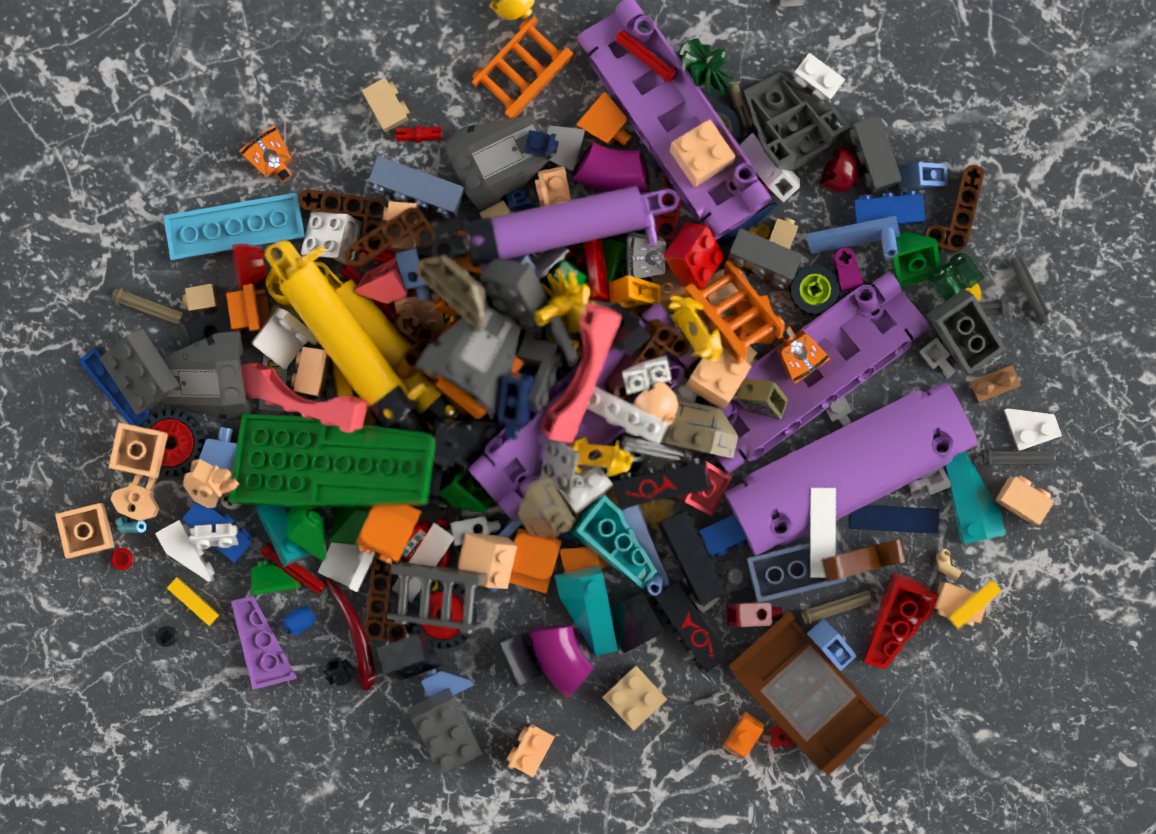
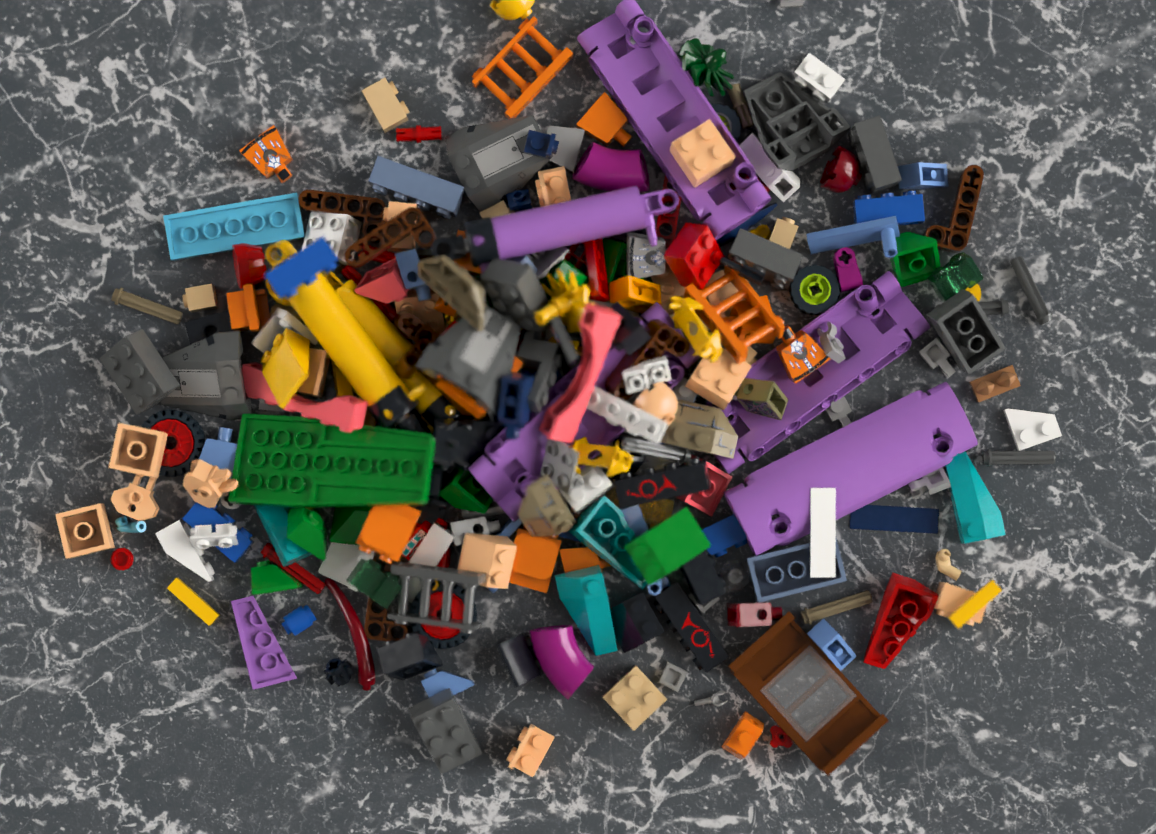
blue tile [78,347,152,427] -> none
black bush [155,626,178,647] -> none
red axle [615,30,678,83] -> none
reddish brown beam [821,539,907,582] -> none
light nougat brick [994,476,1054,525] -> none
none -> yellow slope [261,327,310,409]
none -> blue brick [264,236,339,300]
none -> clear green brick [346,558,402,609]
none -> green slope [625,507,711,586]
none -> light grey tile [657,661,688,692]
none -> black axle [719,257,765,285]
none -> light grey plate [817,321,846,363]

